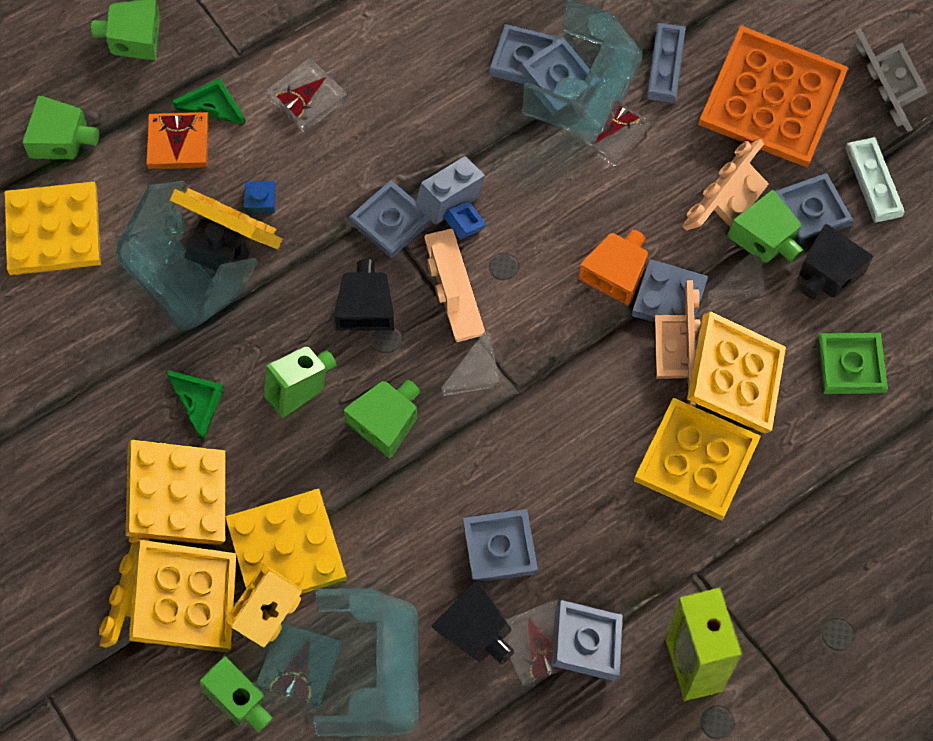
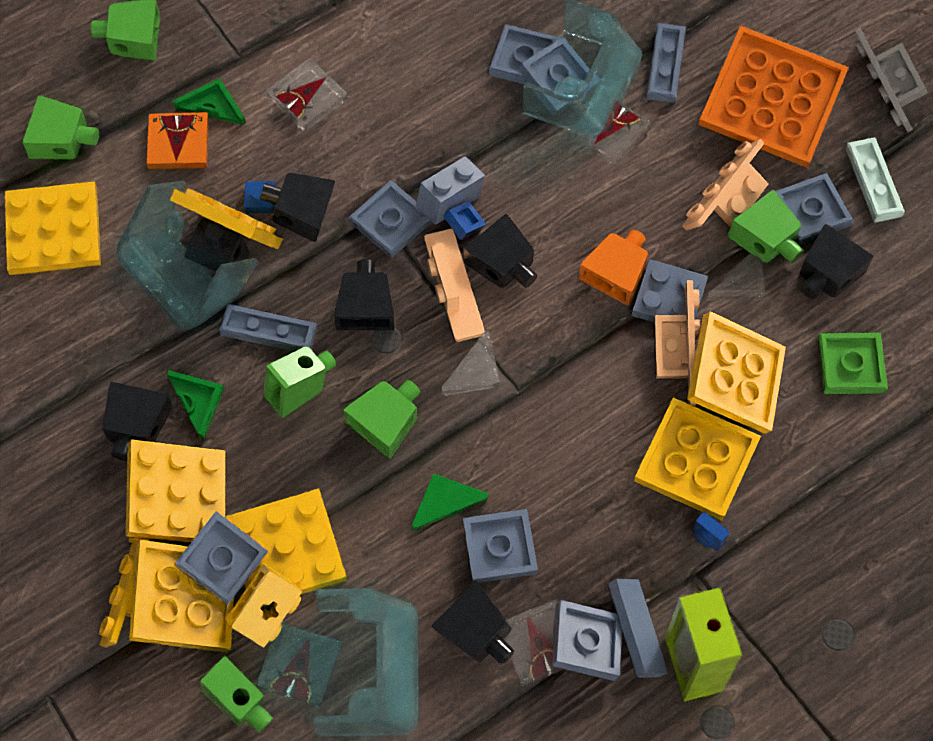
none -> black torso [103,381,173,461]
none -> sand blue tile [174,511,268,605]
none -> sand blue tile [219,304,317,352]
none -> black torso [260,173,335,242]
none -> green tile [412,473,489,531]
none -> black torso [464,214,537,288]
none -> sand blue tile [608,579,668,678]
none -> blue plate [692,512,730,552]

